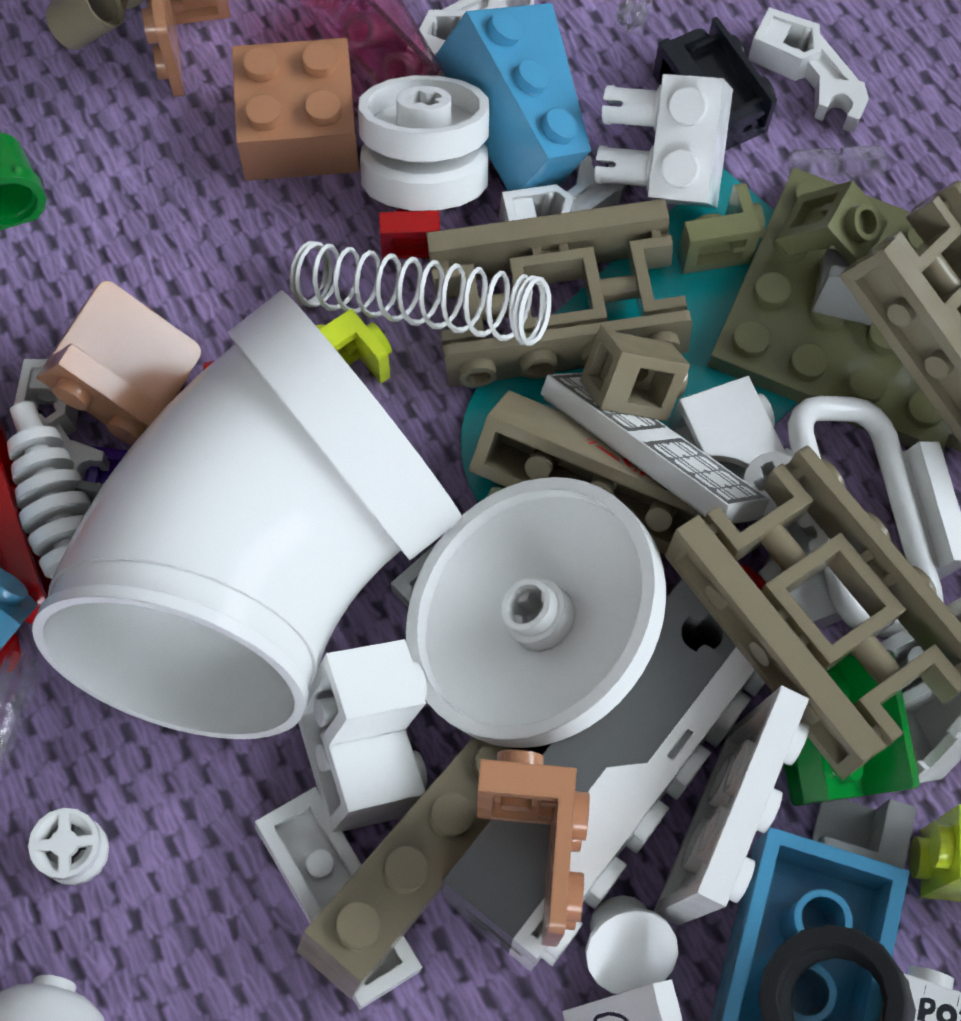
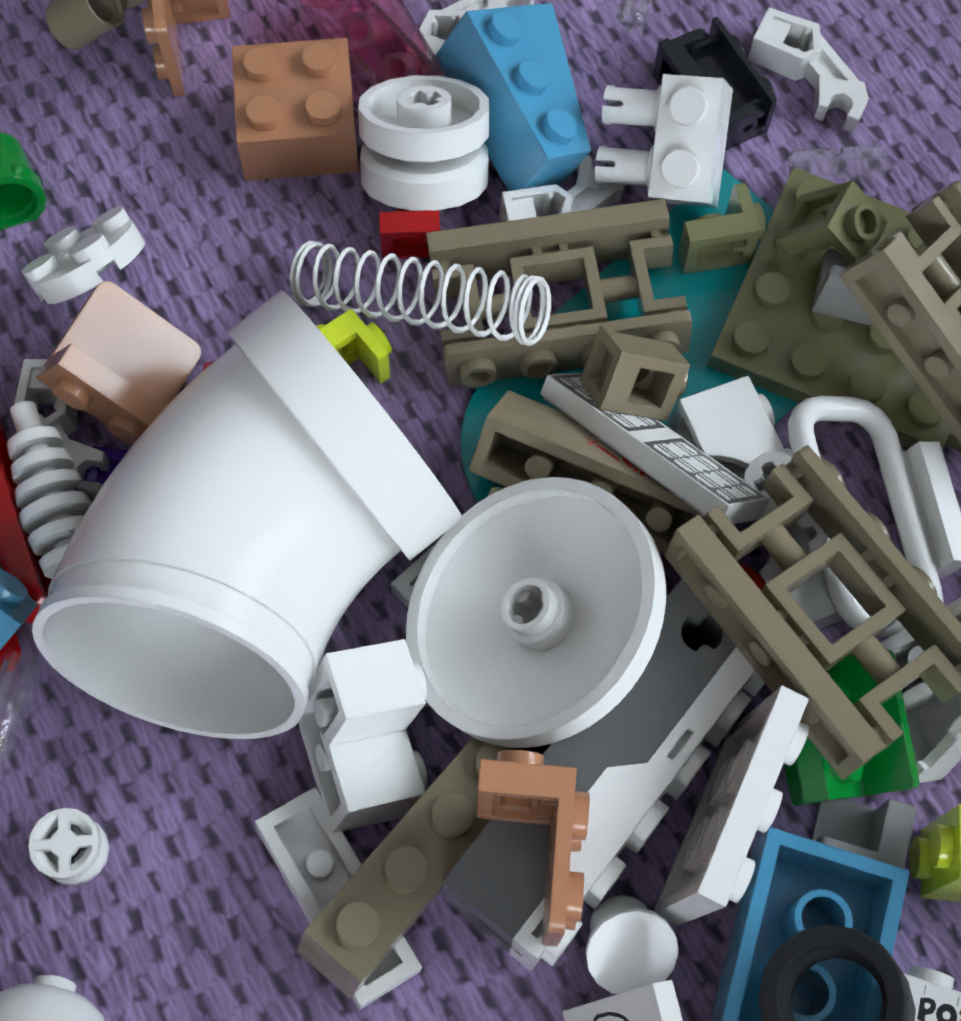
none -> white plate [21,206,145,304]

